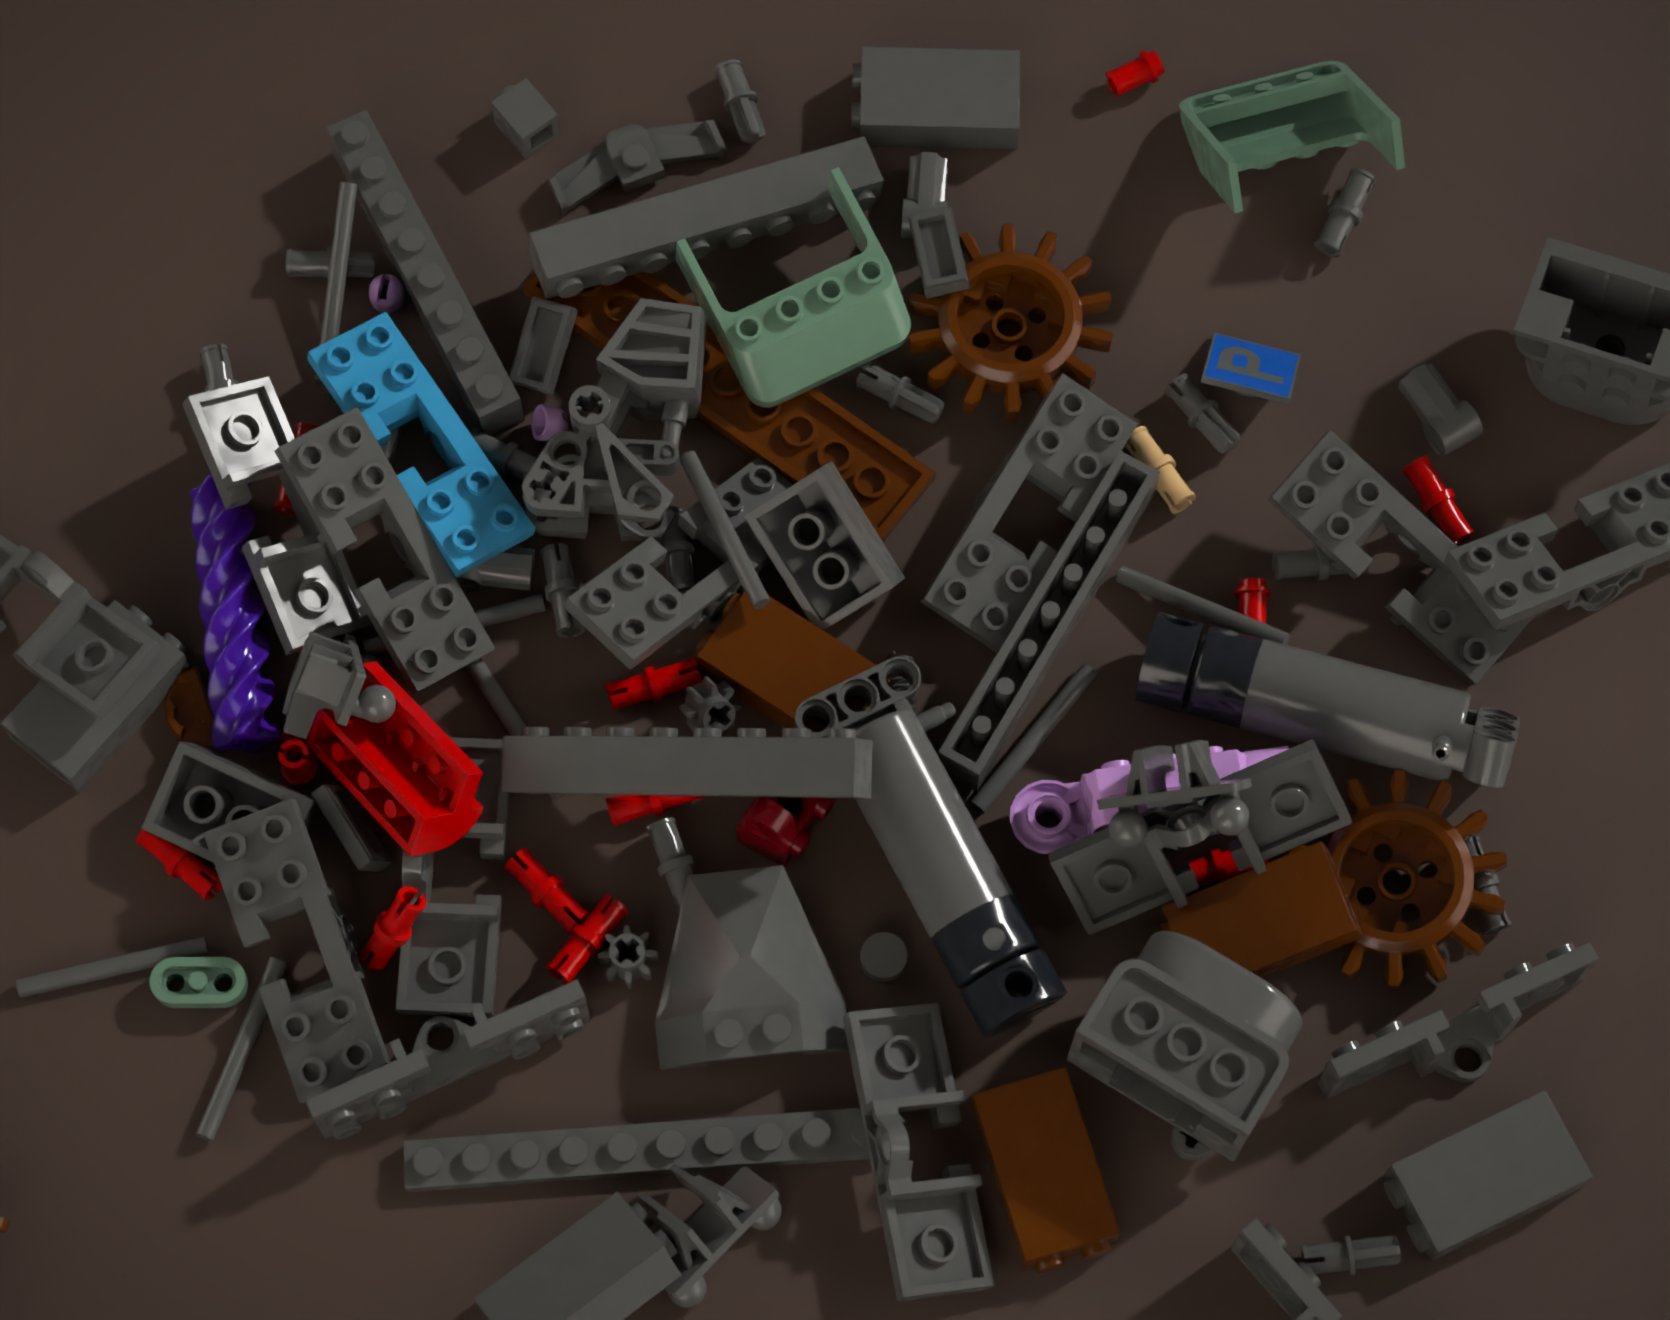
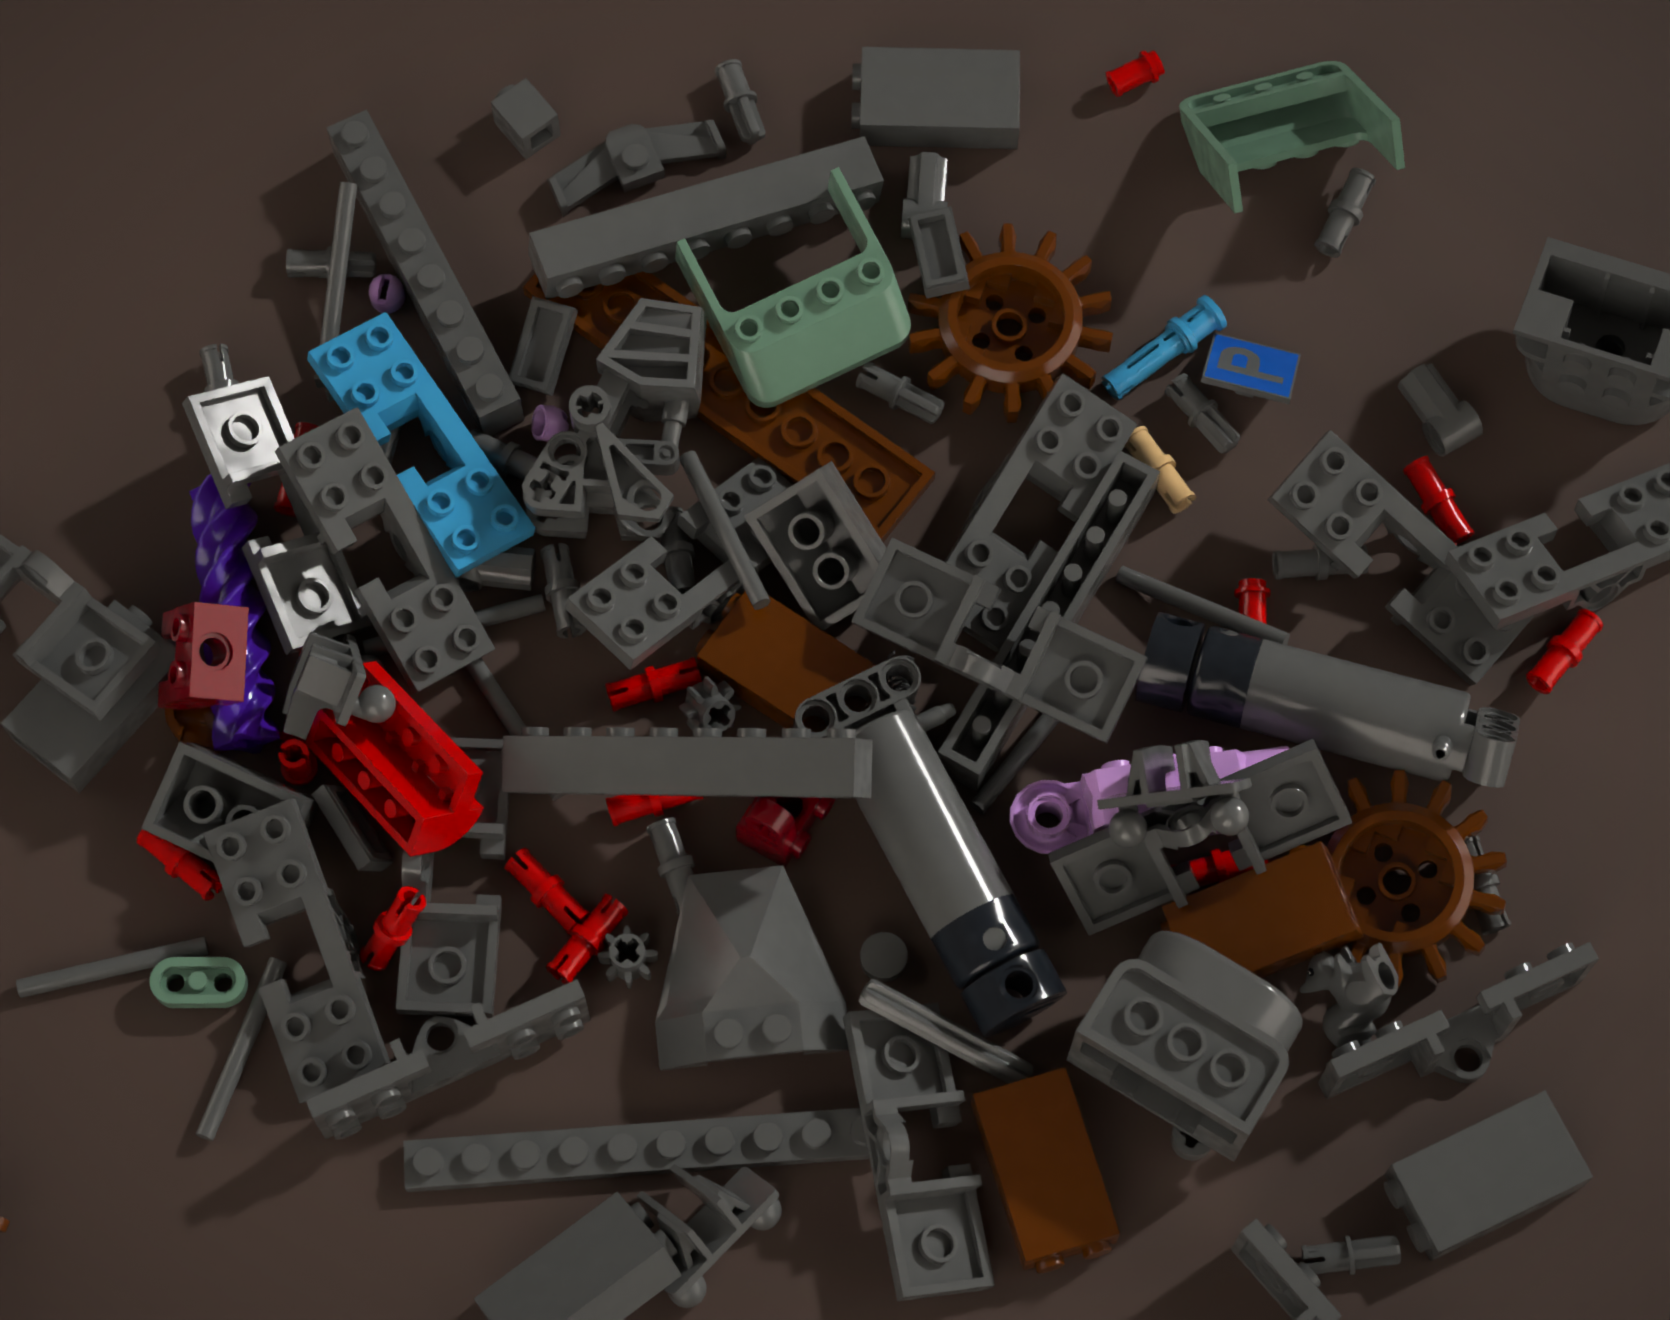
none -> dark red brick [157,602,249,710]
none -> dark grey plate [851,537,1148,744]
none -> dark grey axle [859,979,1034,1084]
none -> dark azure pin [1101,295,1227,400]
none -> dark grey animal [1299,943,1399,1048]
none -> red pin [1526,609,1603,695]

